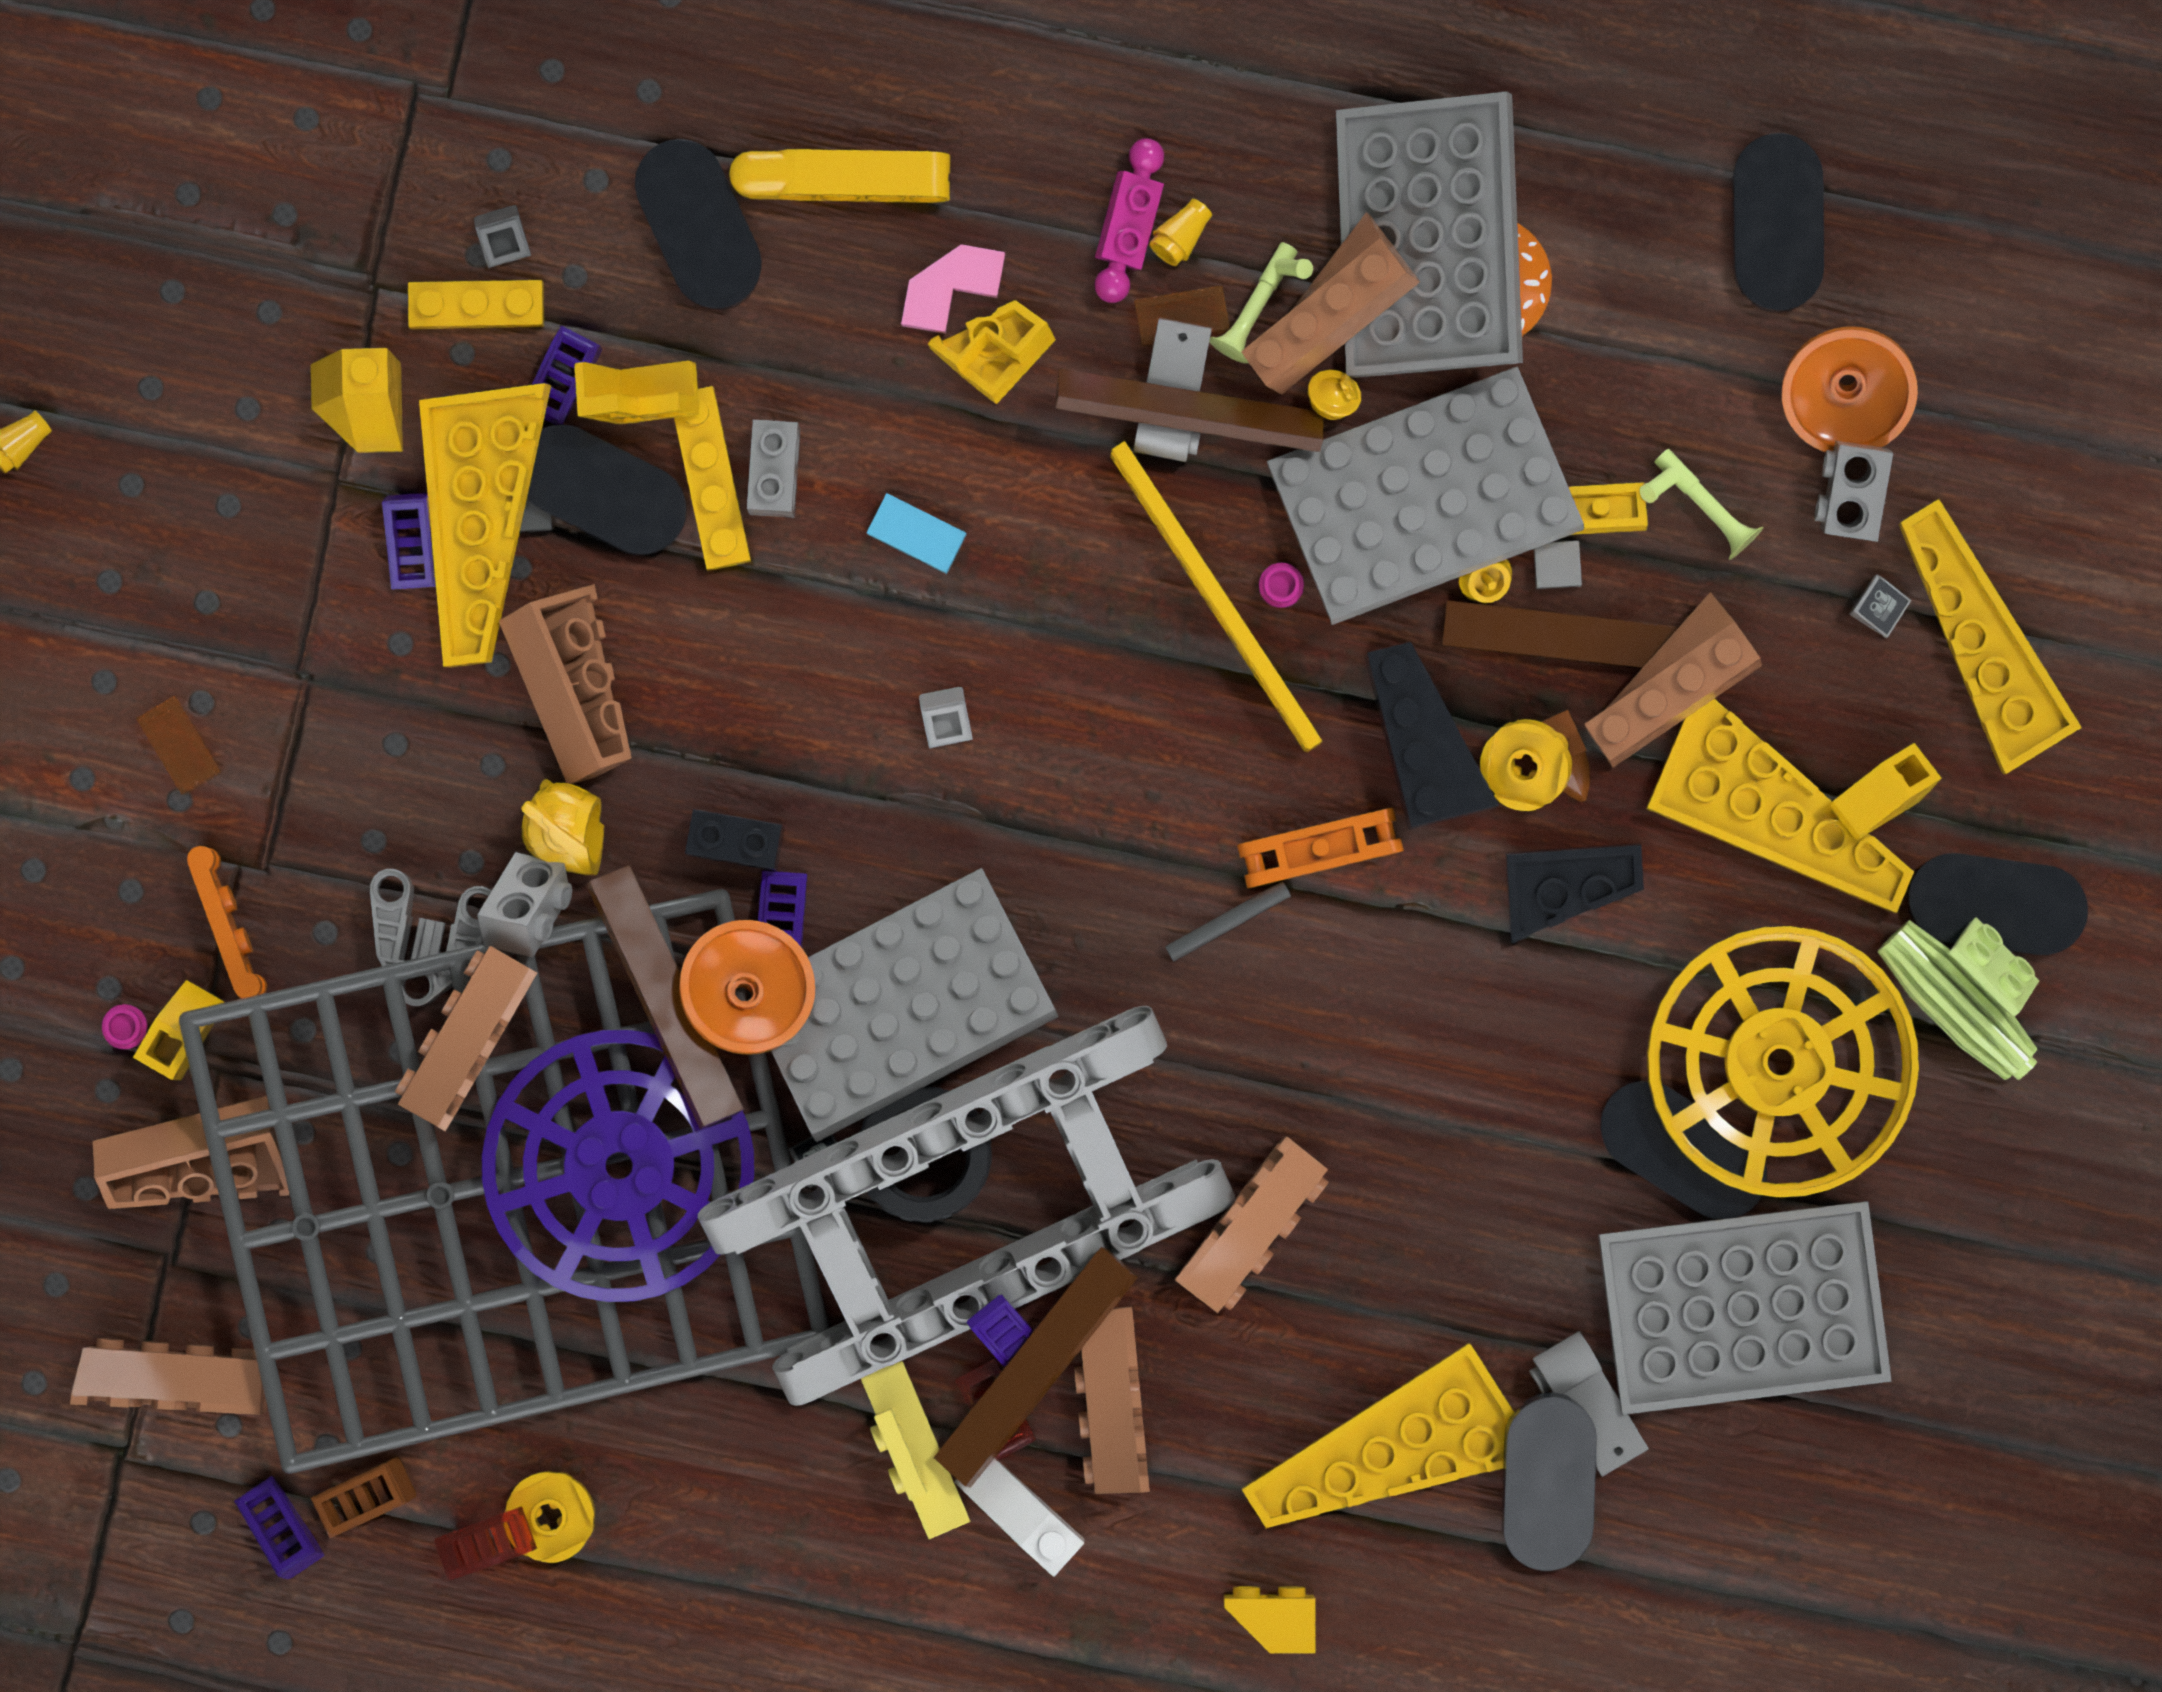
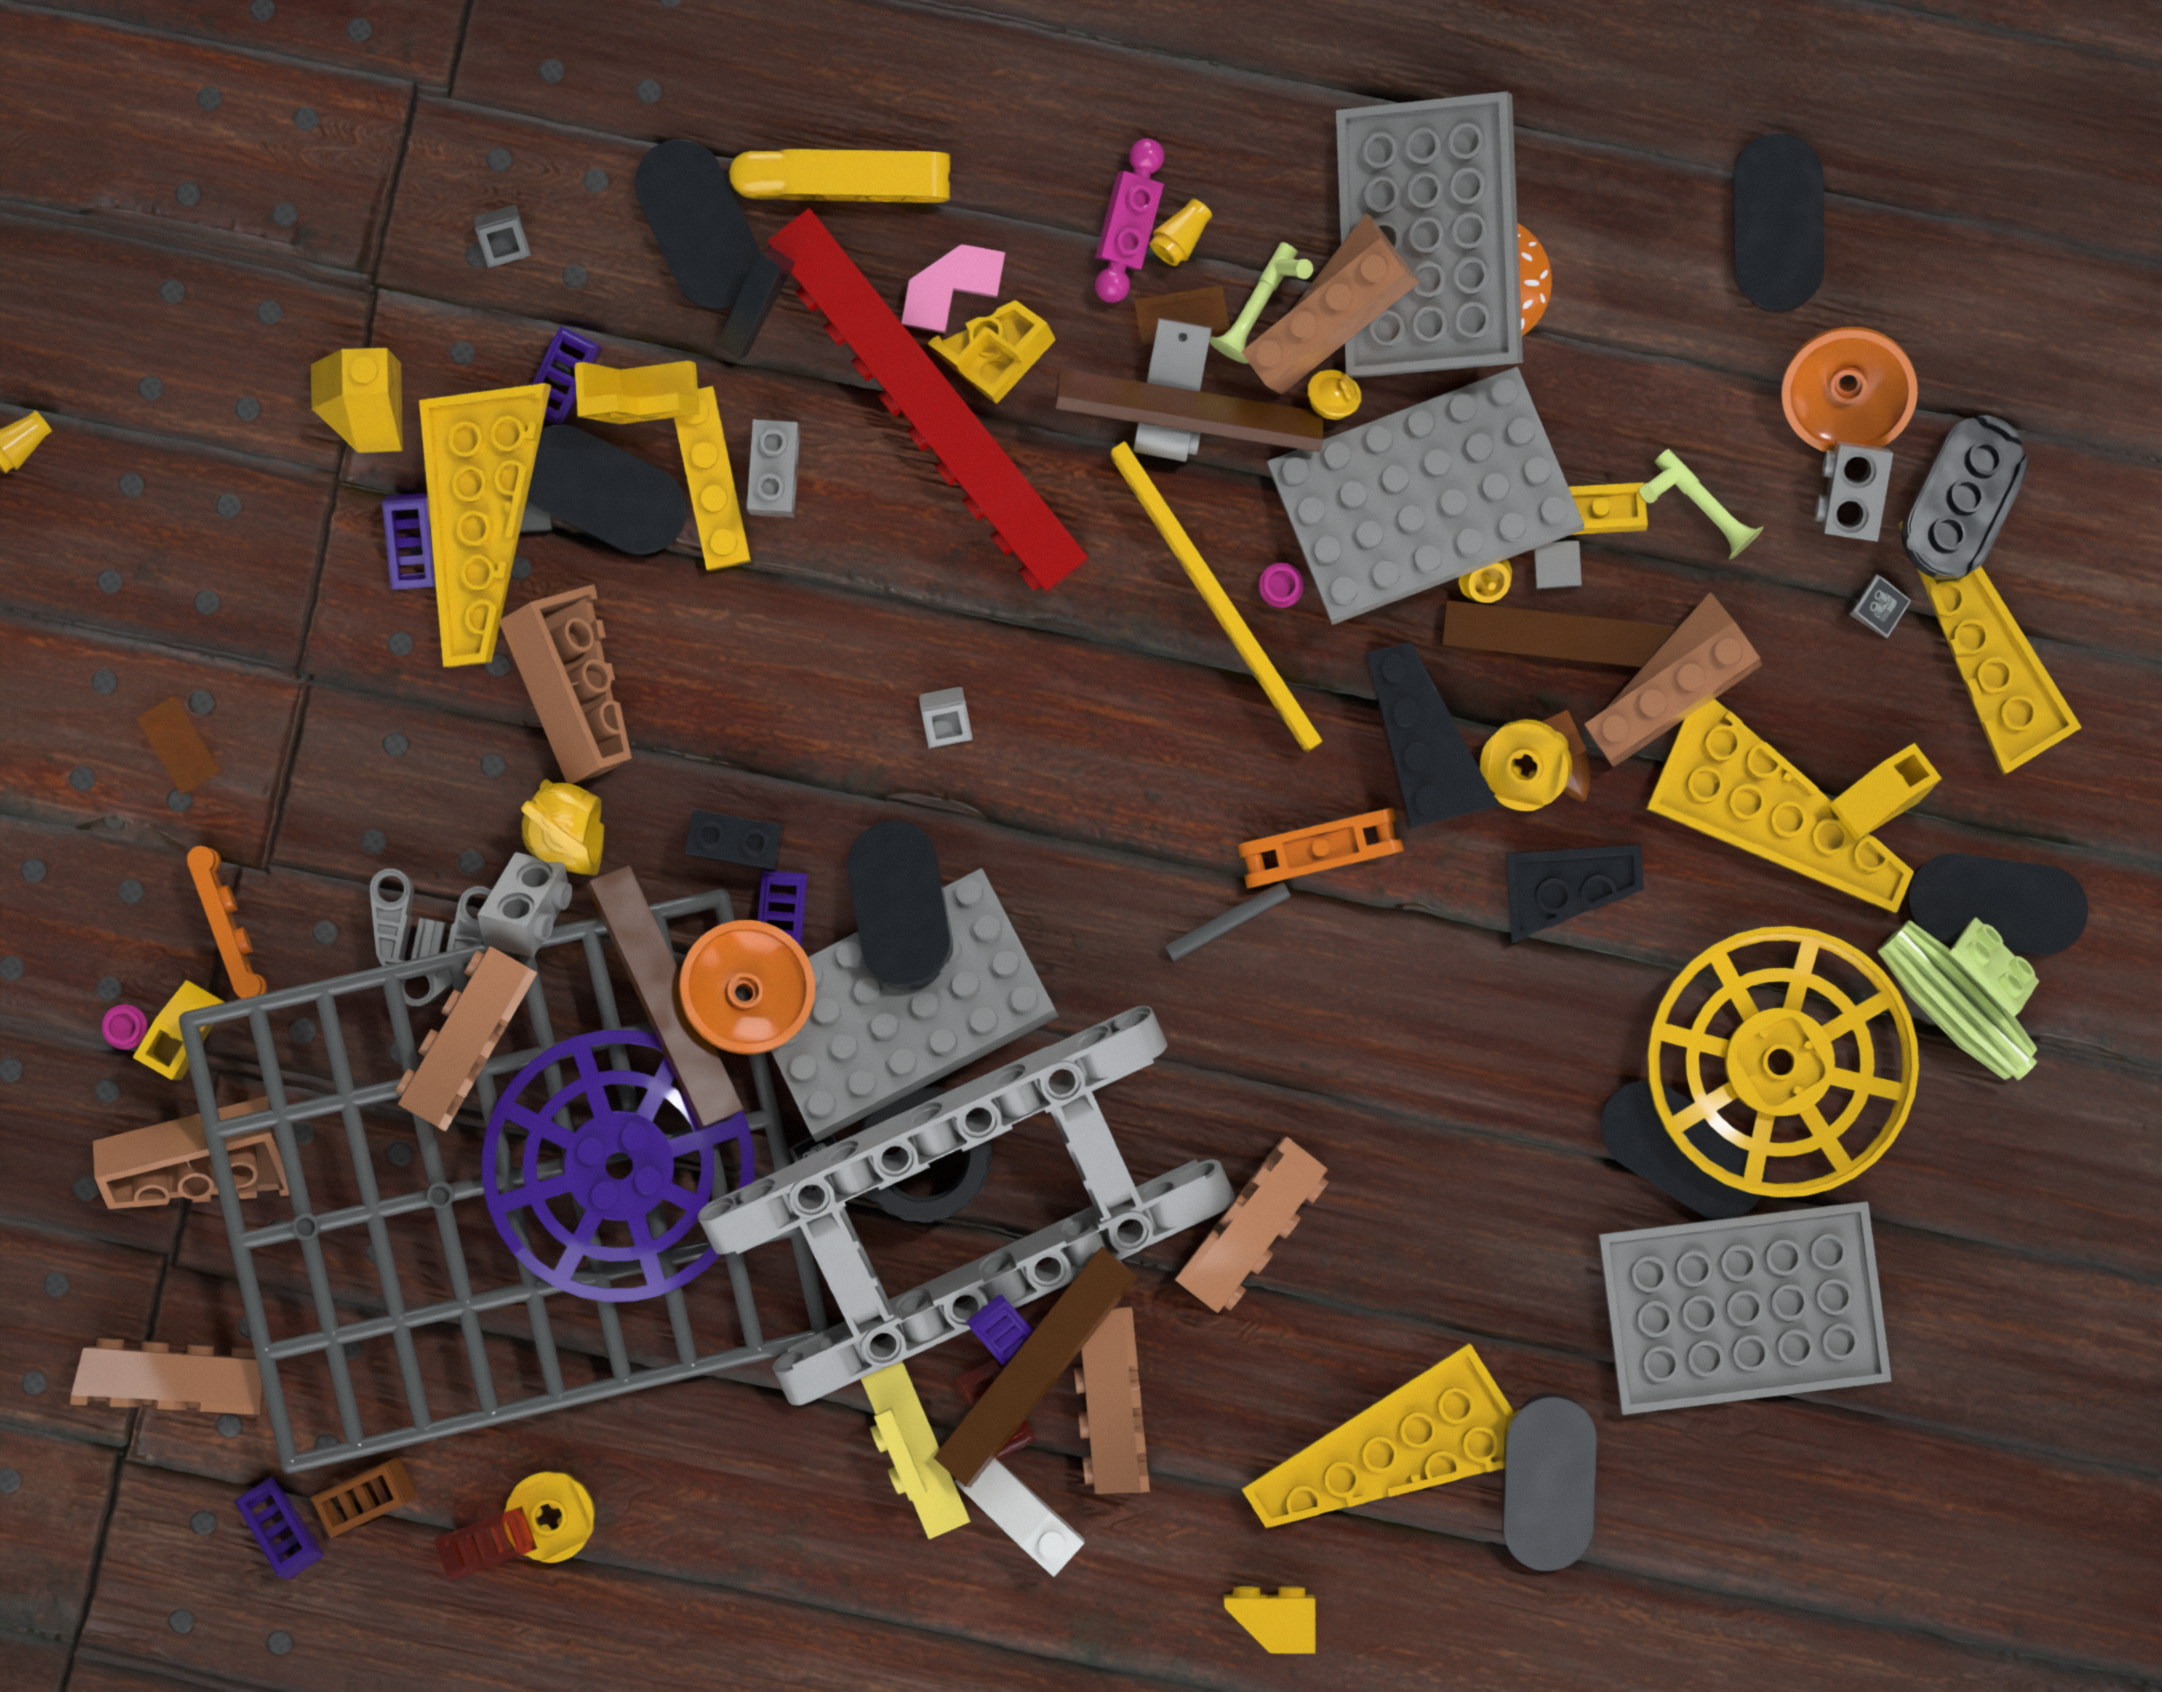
yellow plate [408,280,544,329] -> none
medium azure tile [867,493,967,574] -> none
light grey door [1529,1331,1649,1477] -> none
none -> black piece [717,248,795,359]
none -> red brick [767,208,1088,595]
none -> black tile [847,820,953,991]
none -> tile [1901,415,2028,581]

